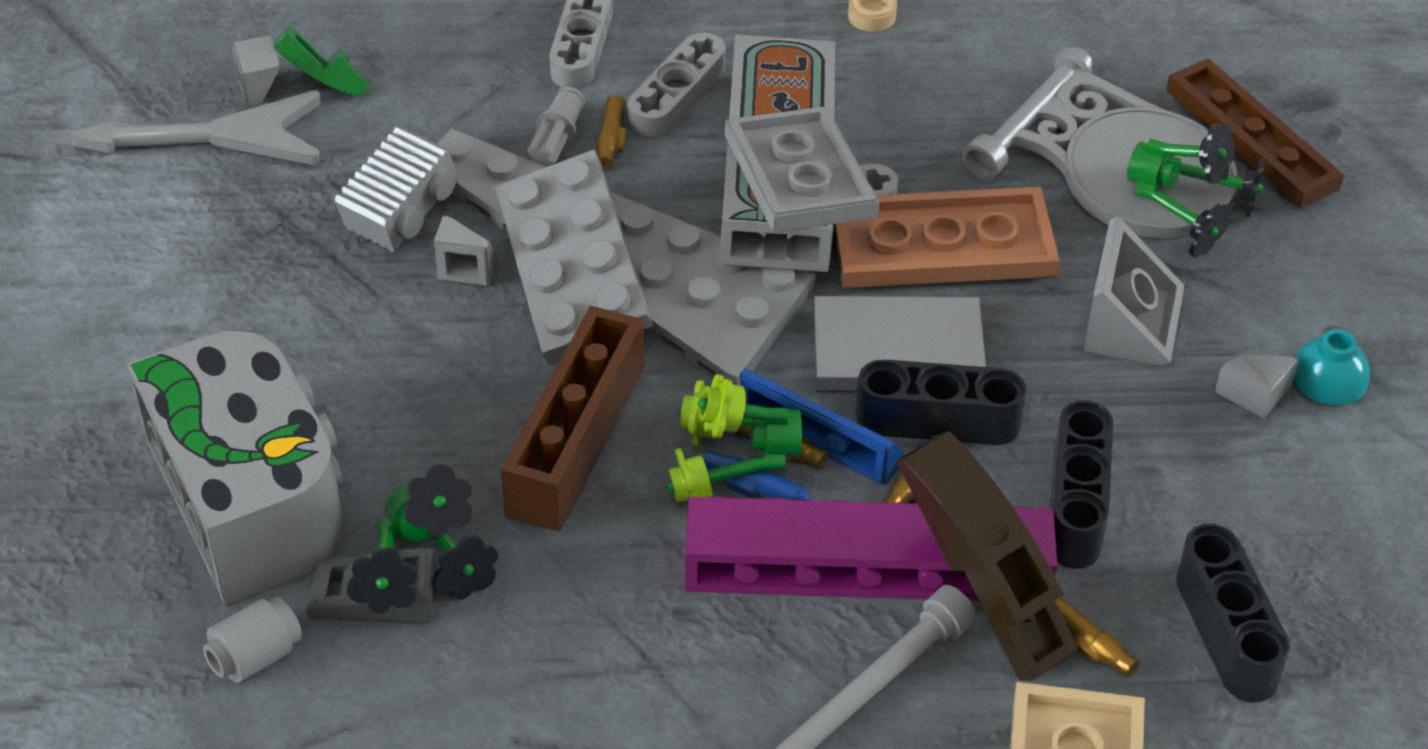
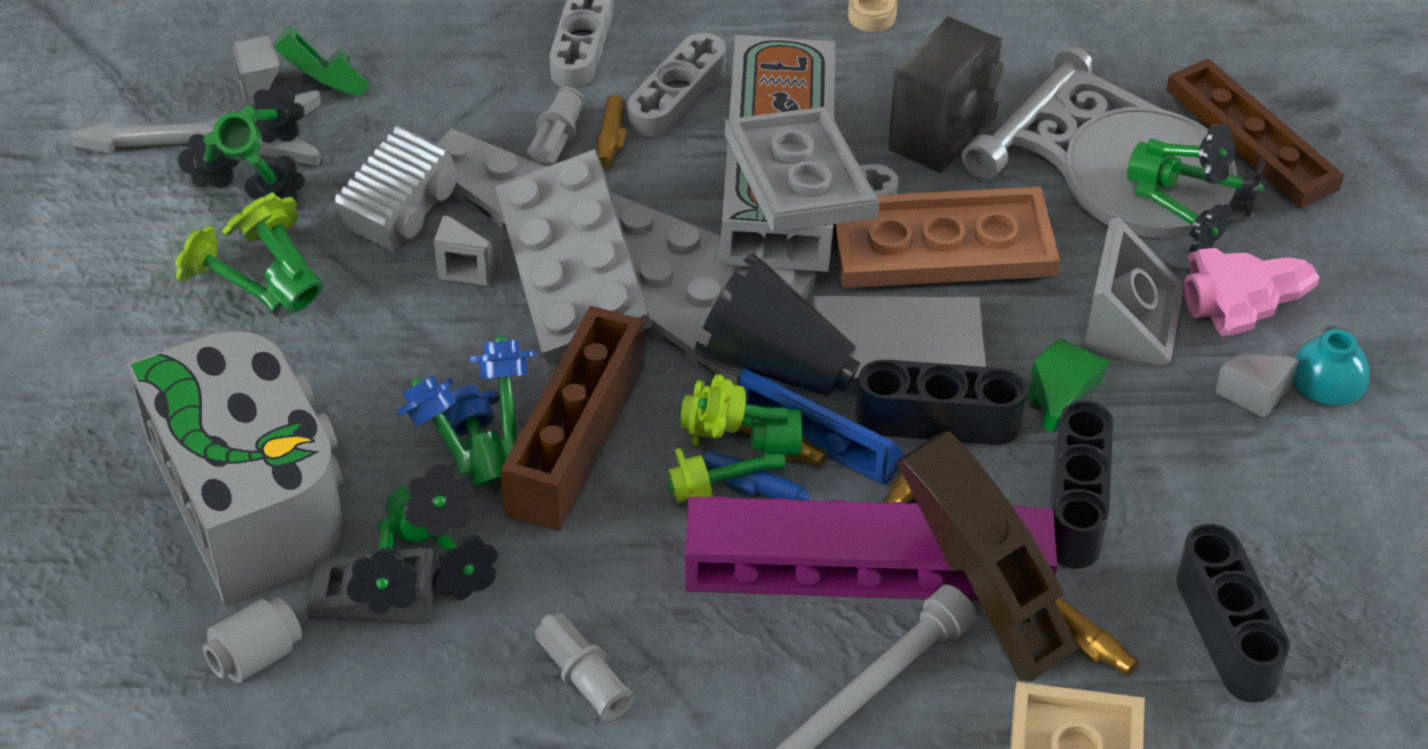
none -> plant [175,192,323,313]
none -> black plant [178,85,305,203]
none -> plant [396,336,536,488]
none -> light grey axle [535,613,634,722]
none -> black cone [695,254,861,396]
none -> clear smoke brick [888,16,1003,174]
none -> green slope [1026,338,1109,433]
none -> bright pink rock [1183,248,1320,338]

